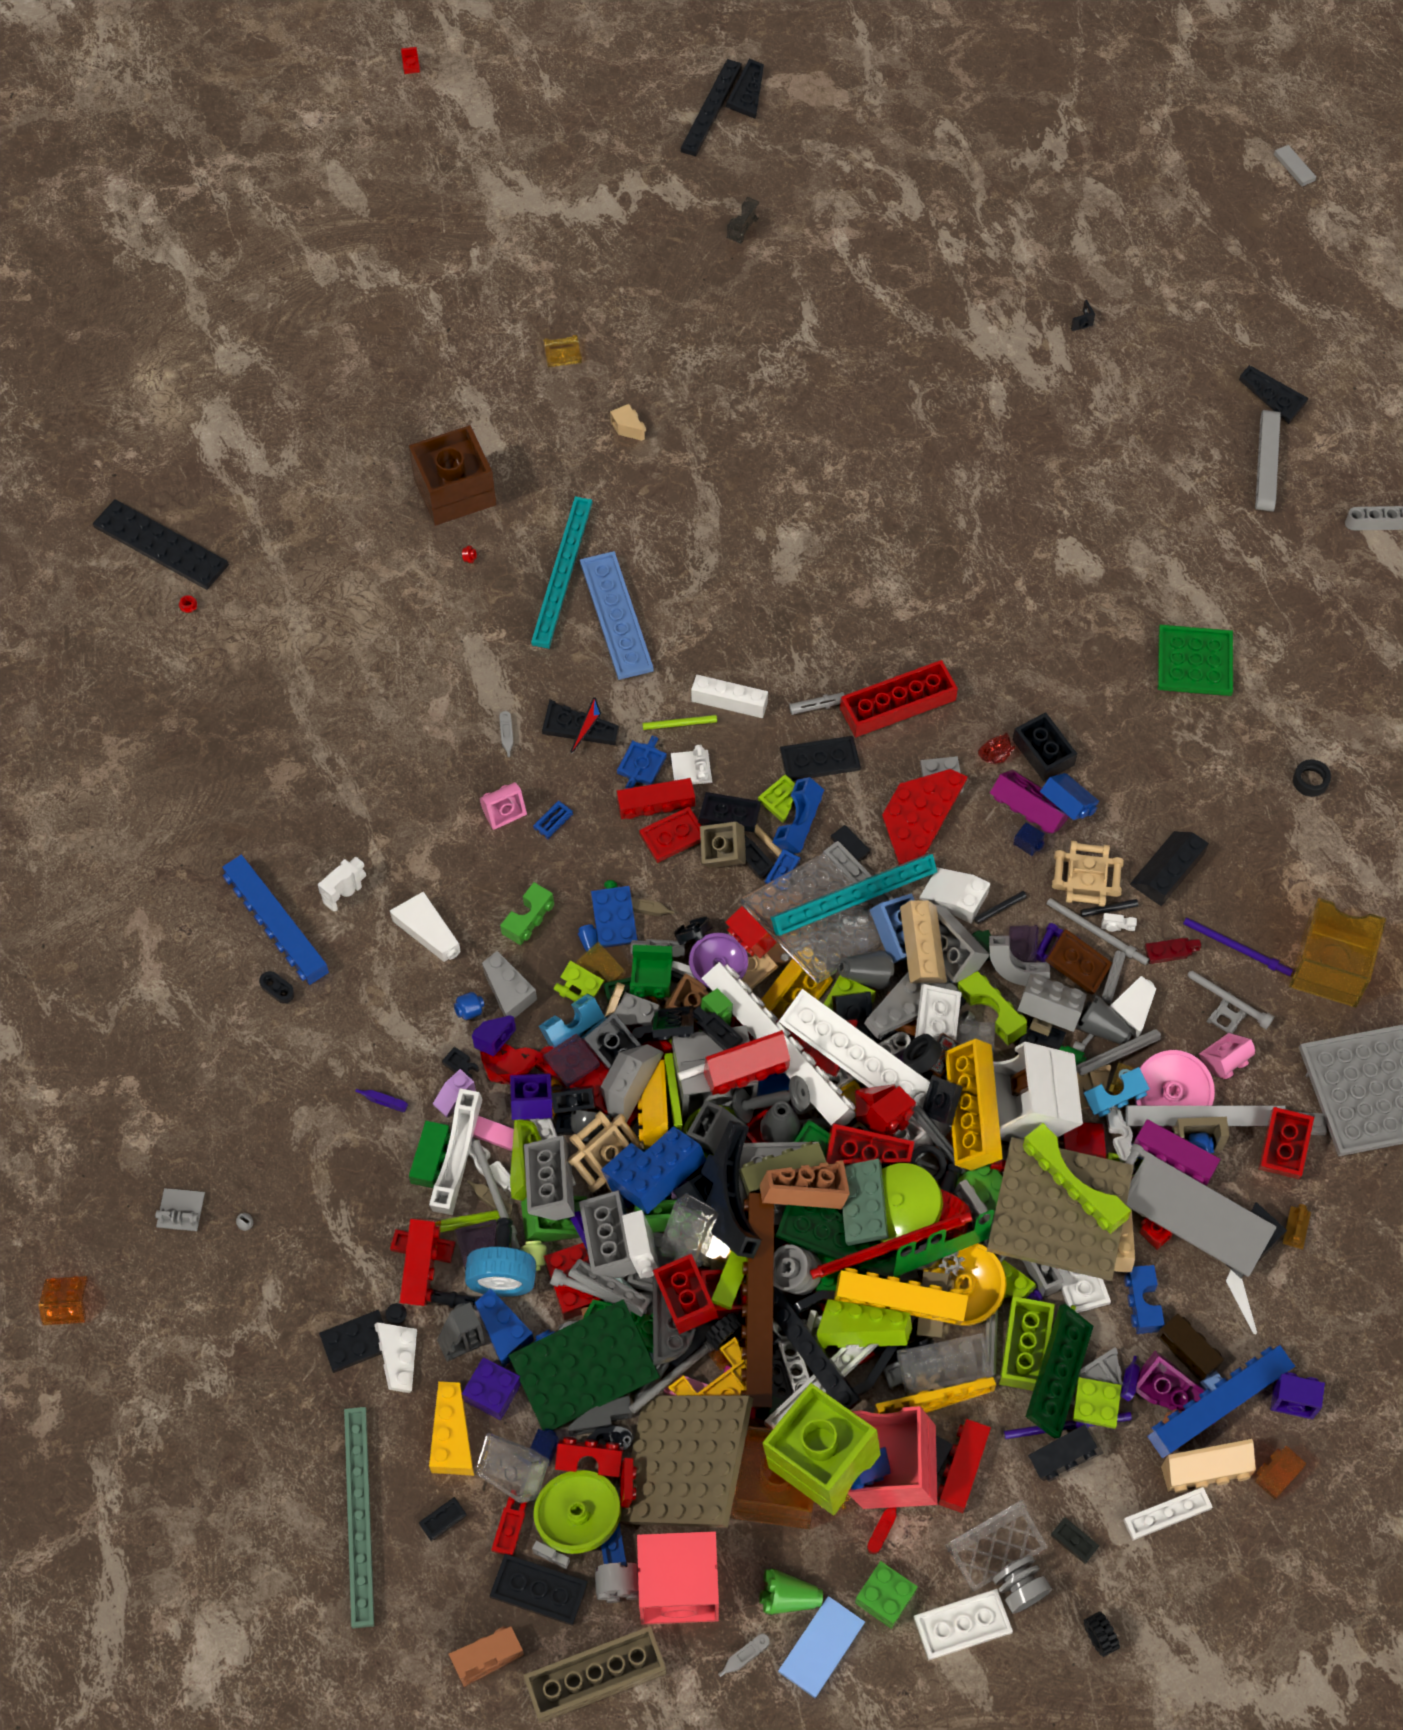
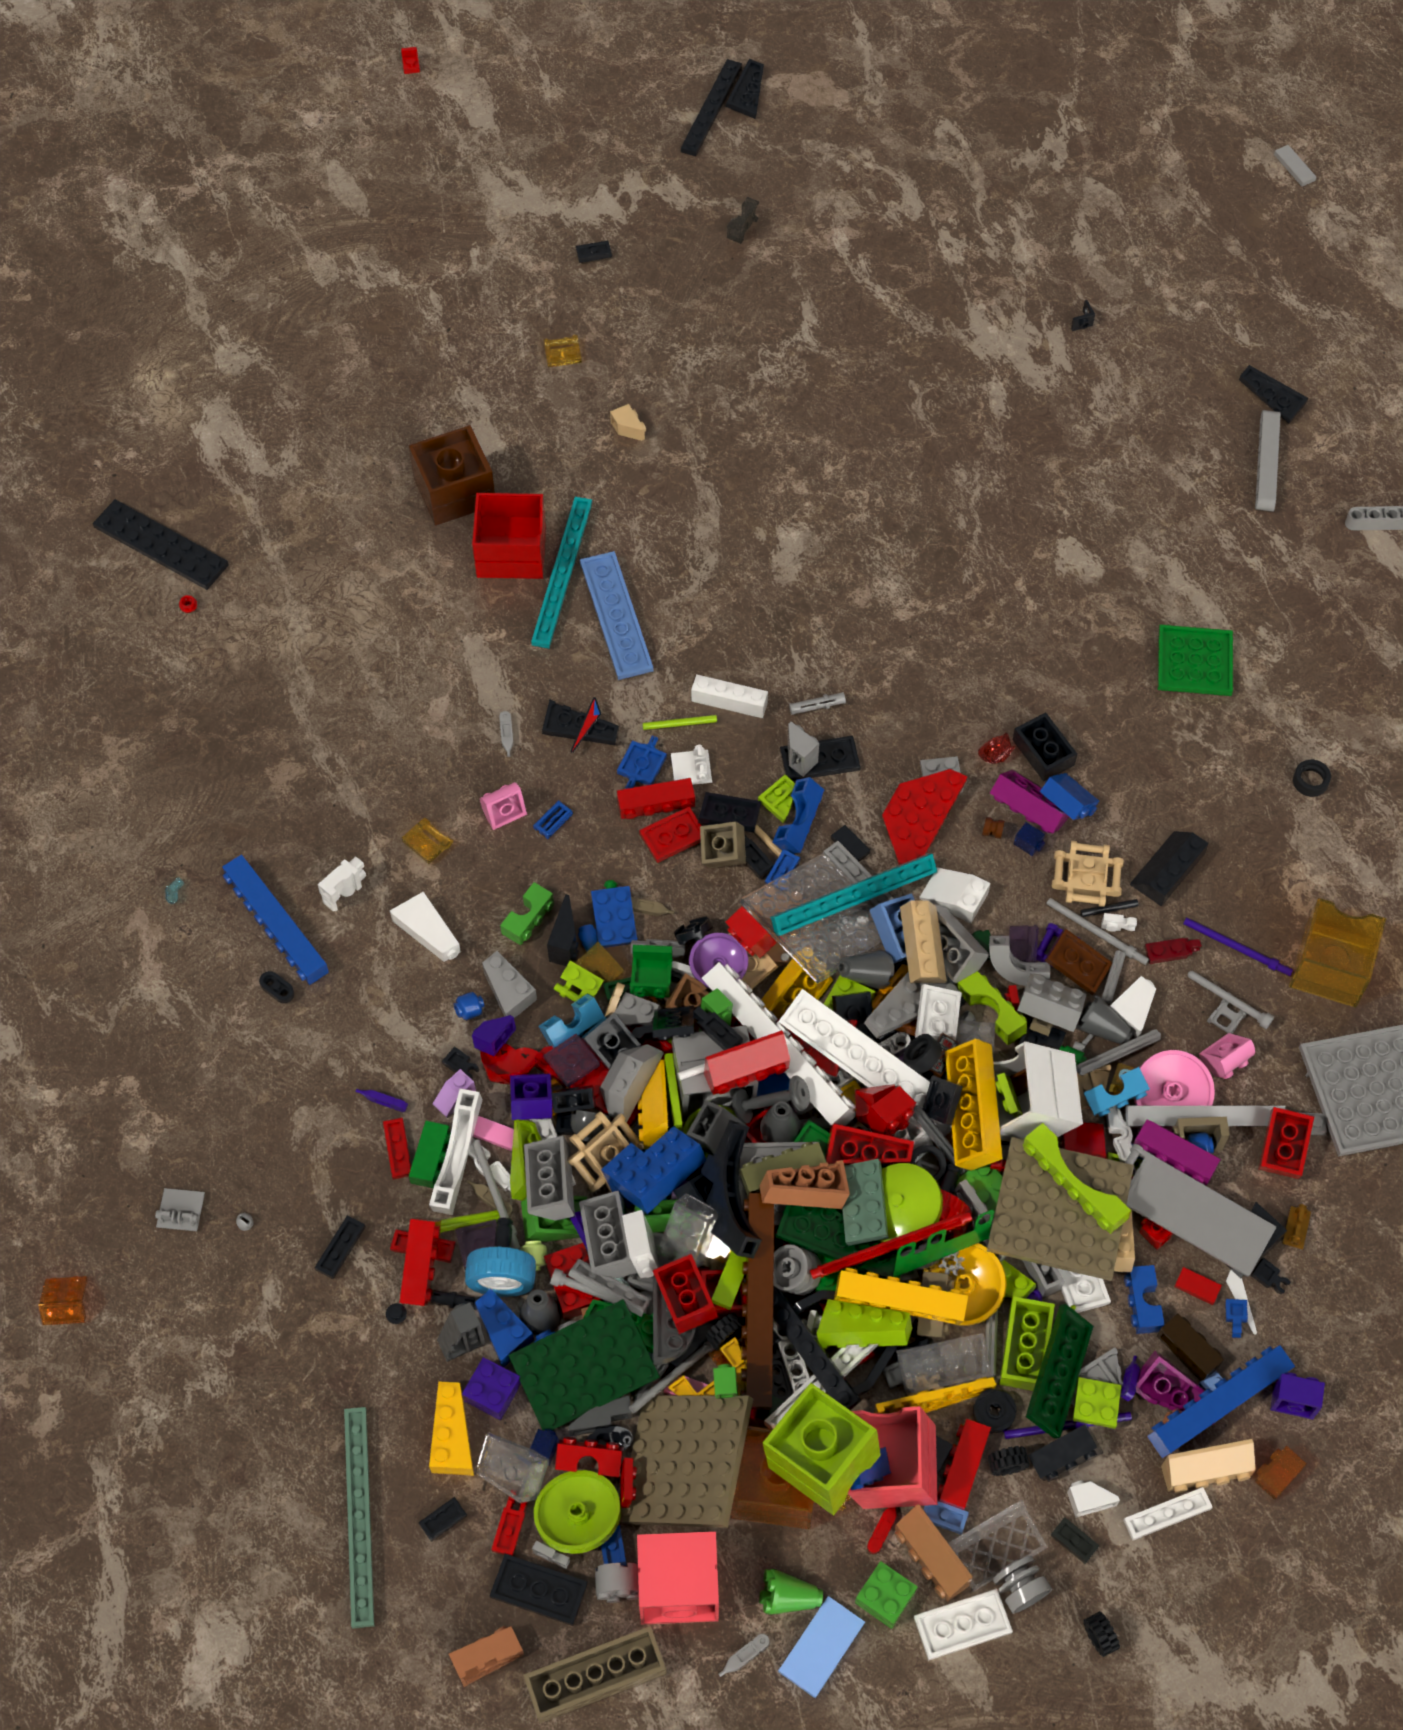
black plate [319,1309,383,1373] -> none
white wing [375,1322,417,1393] -> none
red plate [462,545,477,564] -> none
red brick [840,660,958,738] -> none
black bar [974,891,1027,924] -> none
none -> clear light blue arm [165,877,184,904]
none -> black plate [314,1215,366,1279]
none -> red tile [383,1118,411,1180]
none -> clear yellow plate [402,818,453,864]
none -> red piece [472,493,546,579]
none -> dark grey cone [520,1290,561,1335]
none -> black slope [547,894,579,966]
none -> black plate [576,240,612,263]
none -> bright green arch [713,1364,739,1399]
none -> light grey slope [788,722,819,777]
none -> light orange pin [872,964,908,1012]
none -> medium nougat slope [894,1504,973,1602]
none -> medium blue plate [923,1501,969,1535]
none -> black plate [973,1389,1016,1434]
none -> reddish brown wheel [982,817,1005,839]
none -> black tyre [988,1446,1030,1476]
none -> lime plate [995,1073,1023,1118]
none -> red plate [1004,985,1020,1011]
none -> white slope [1067,1480,1120,1518]
none -> red tile [1174,1267,1222,1305]
none -> blue plate [1225,1299,1248,1338]
none -> black plate [1250,1258,1291,1294]

